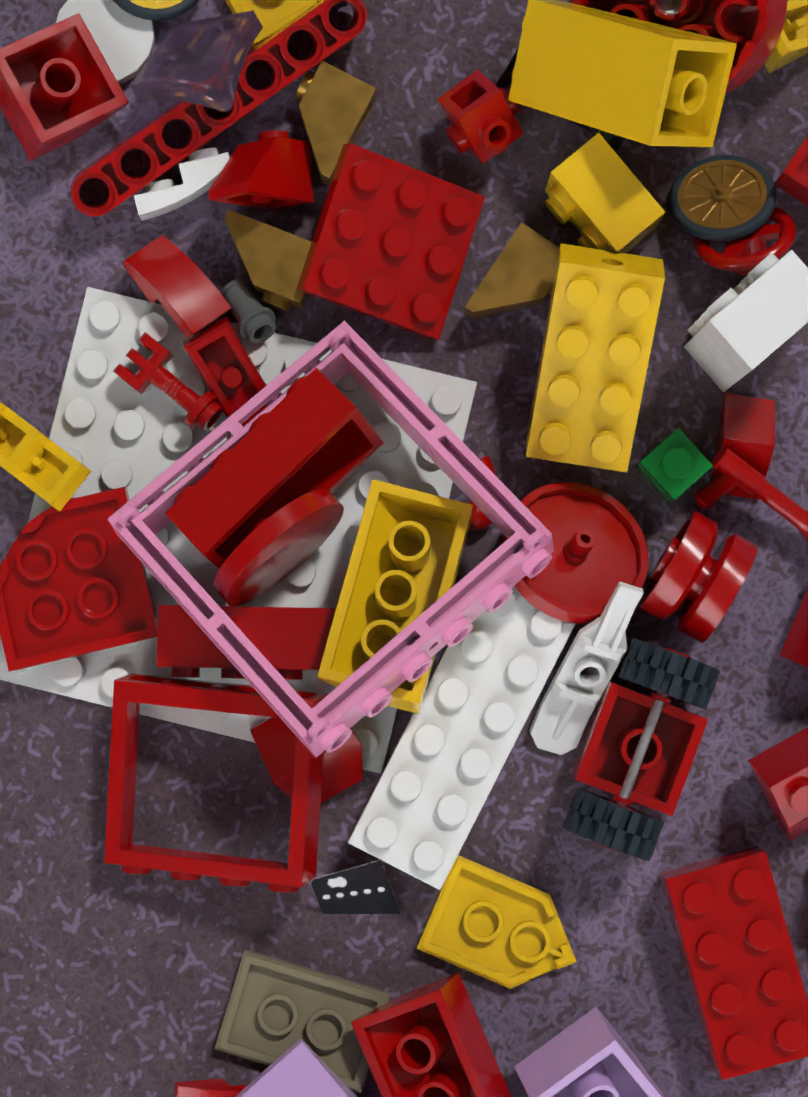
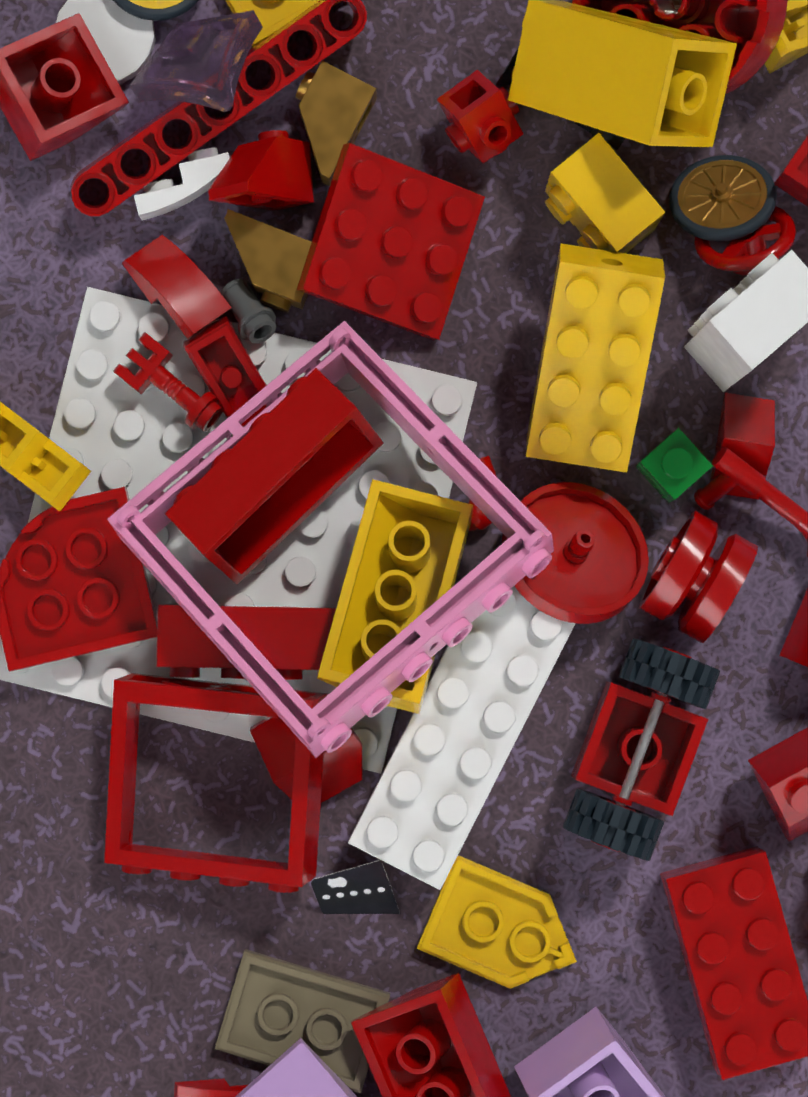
red piece [213,488,344,606] -> none
pearl gold slope [464,222,560,319] -> none
white piece [529,581,644,755] -> none

